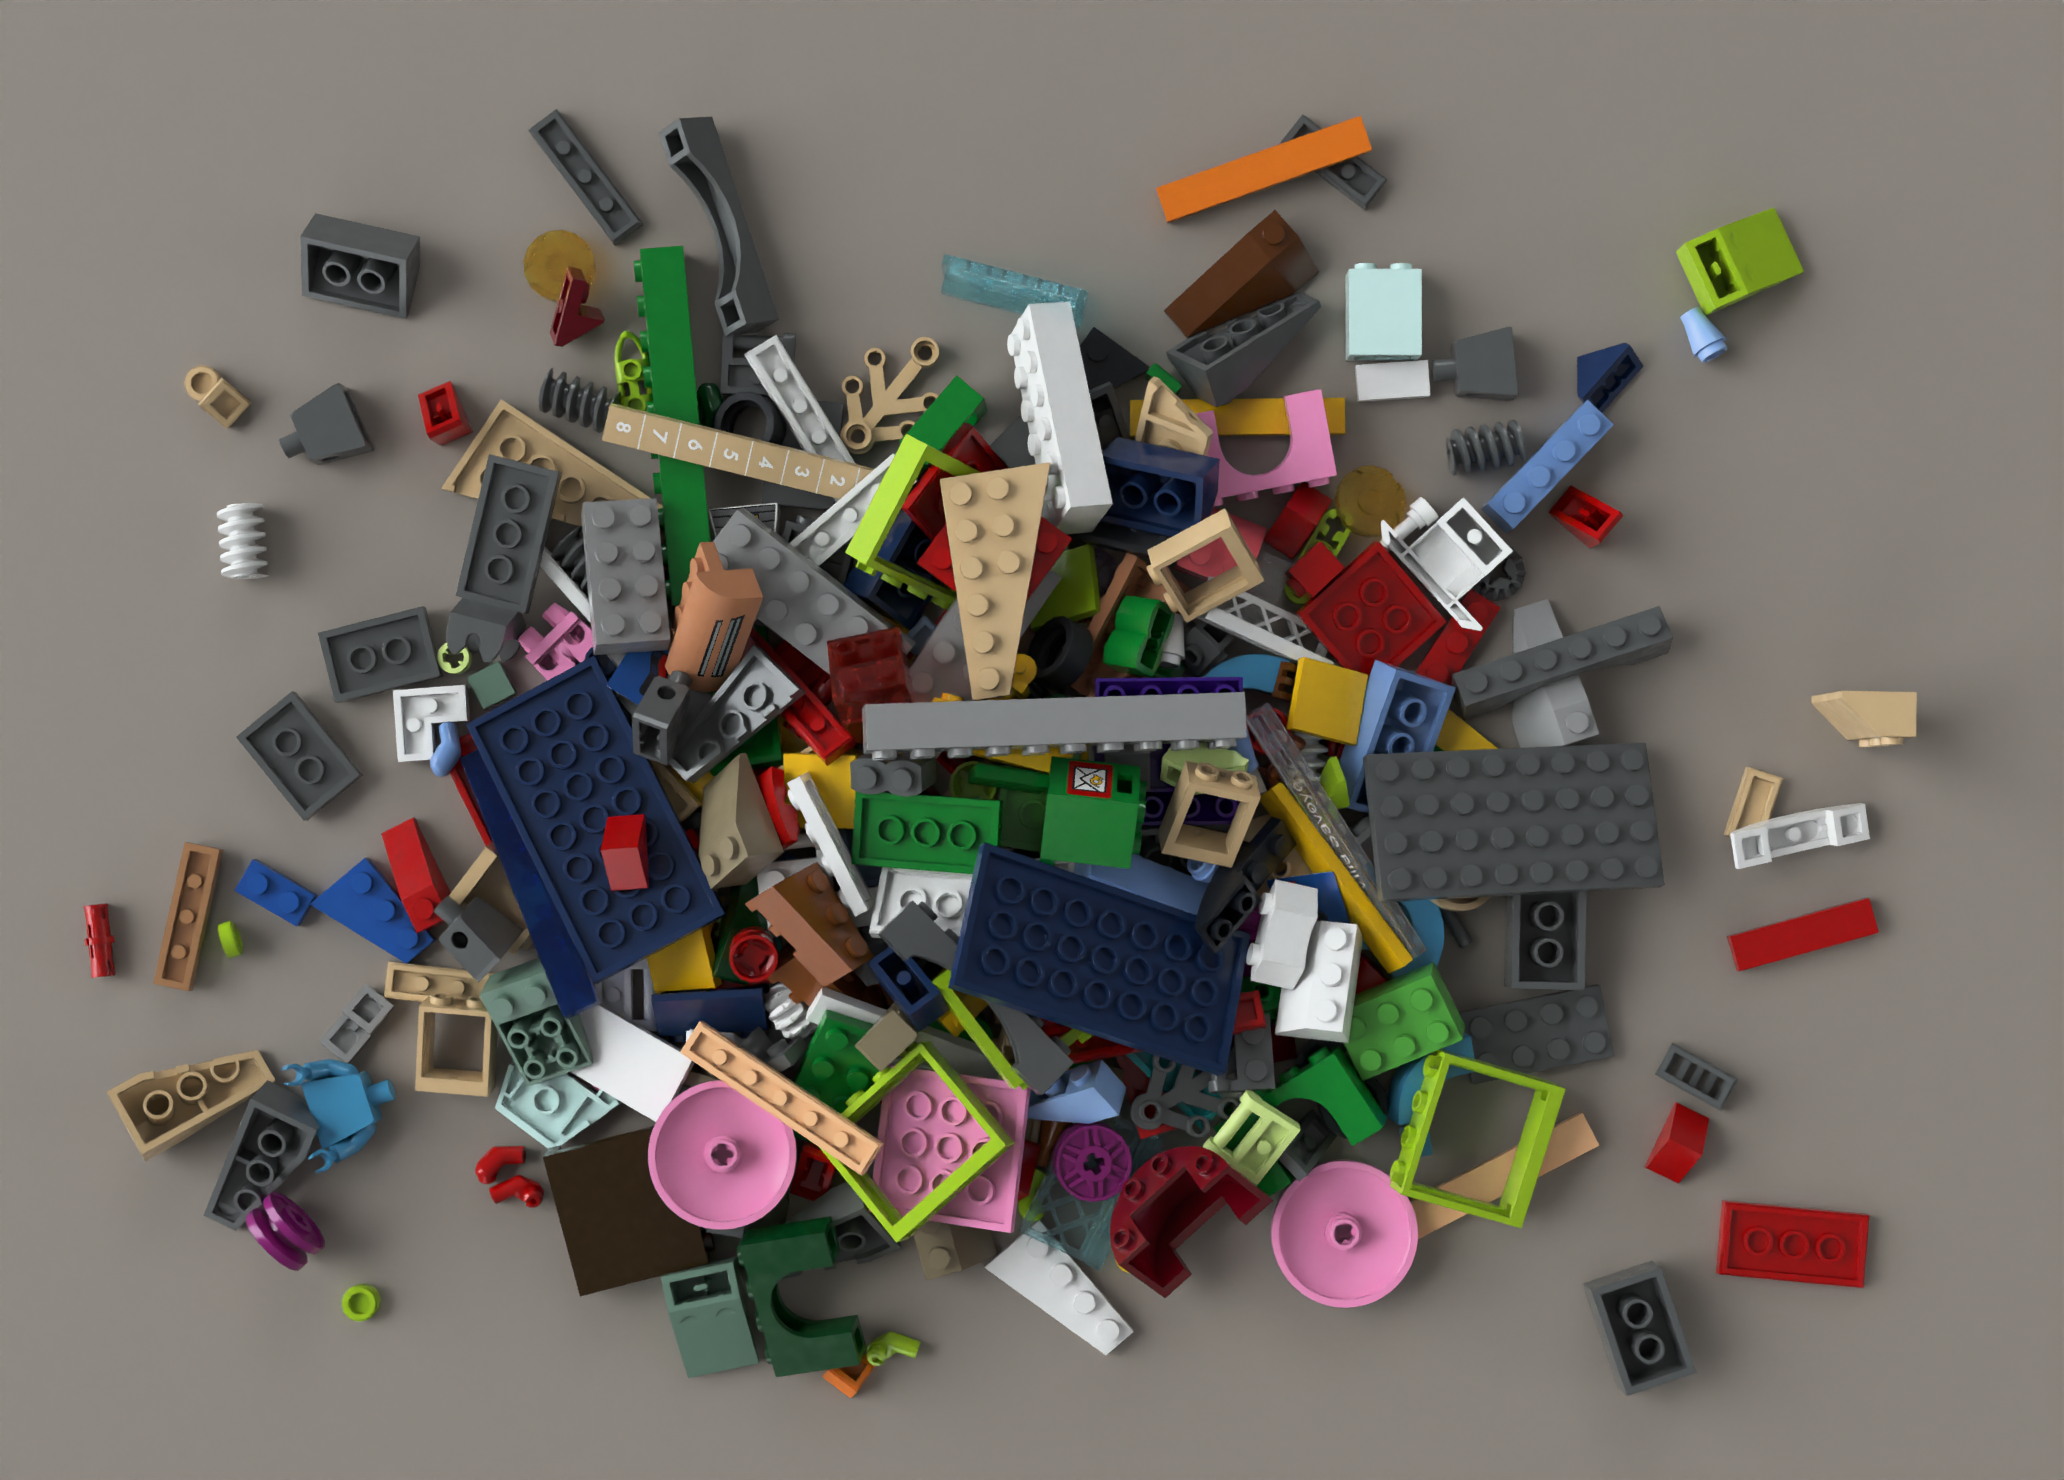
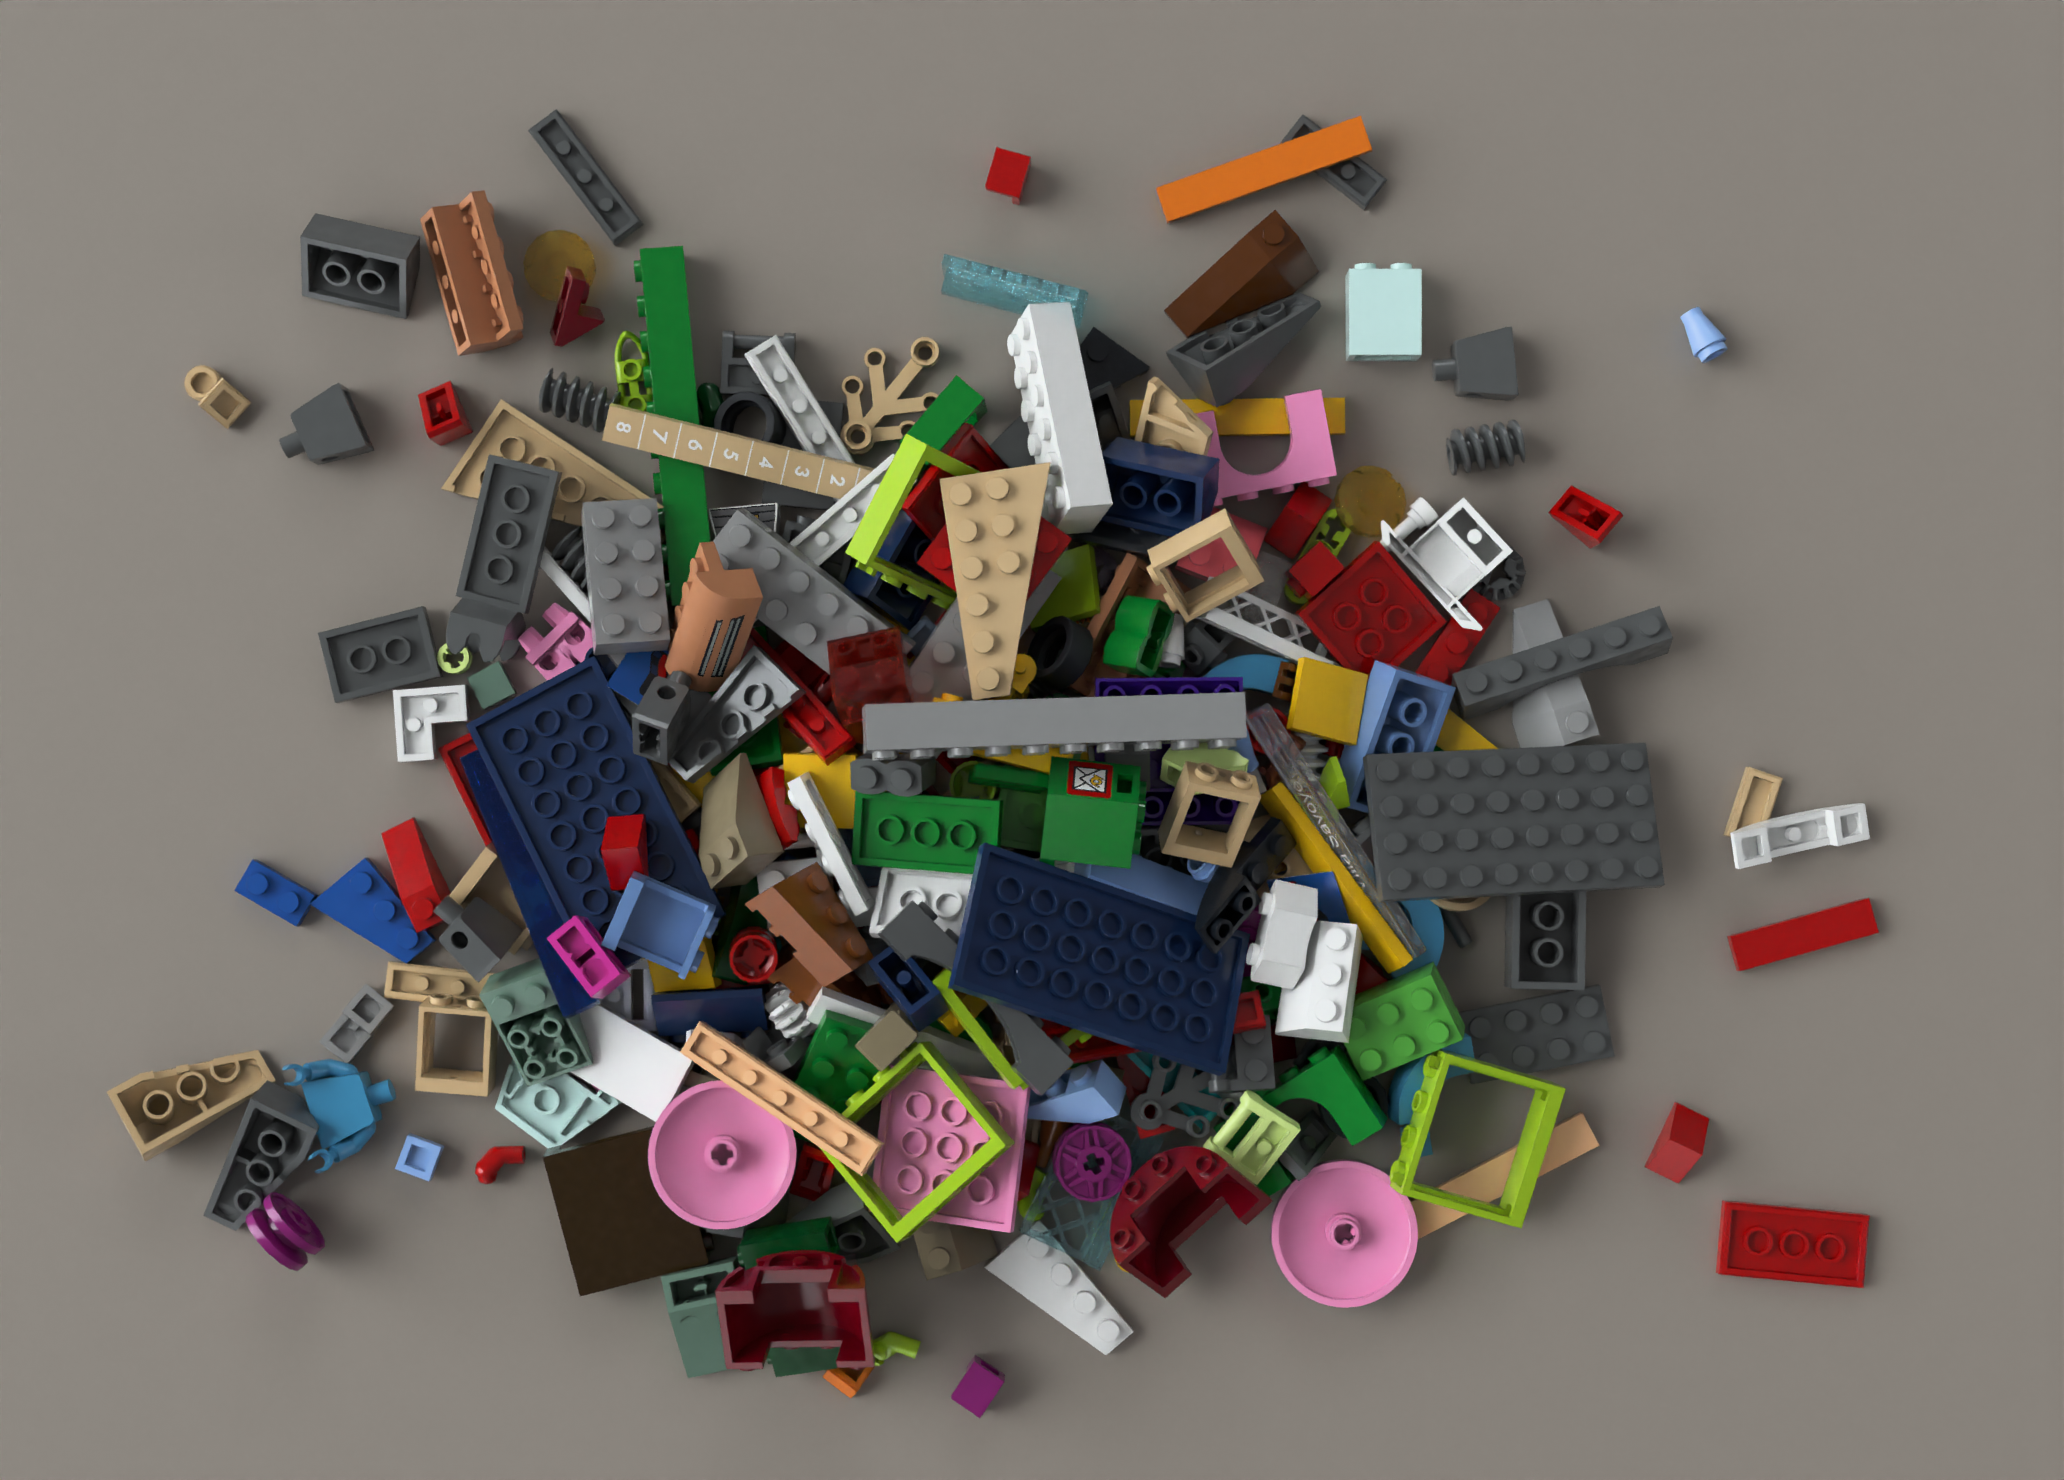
red pin [83,903,116,978] -> none
medium nougat plate [153,842,224,991] -> none
white piece [217,503,269,579] -> none
lime tile [218,921,244,959] -> none
dark grey plate [236,691,363,821] -> none
lime tile [342,1283,381,1322] -> none
medium blue arm [430,722,461,777] -> none
red arm [489,1175,544,1208] -> none
dark grey arch [659,117,779,336] -> none
green tile [1145,363,1182,395] -> none
white tile [1355,360,1430,402] -> none
medium blue brick [1481,400,1614,534] -> none
dark blue slope [1577,343,1643,413] -> none
dark grey brick [1583,1261,1697,1396] -> none
dark grey slope [1655,1043,1738,1111] -> none
lime slope [1676,207,1804,316] -> none
tan slope [1811,691,1917,748] -> none
none -> light blue plate [395,1133,444,1181]
none -> nougat brick [420,190,524,356]
none -> dark pink brick [546,915,632,999]
none -> medium blue panel [601,871,719,980]
none -> dark red cylinder [715,1250,875,1371]
none -> magenta panel [951,1355,1005,1418]
none -> red panel [985,147,1031,205]

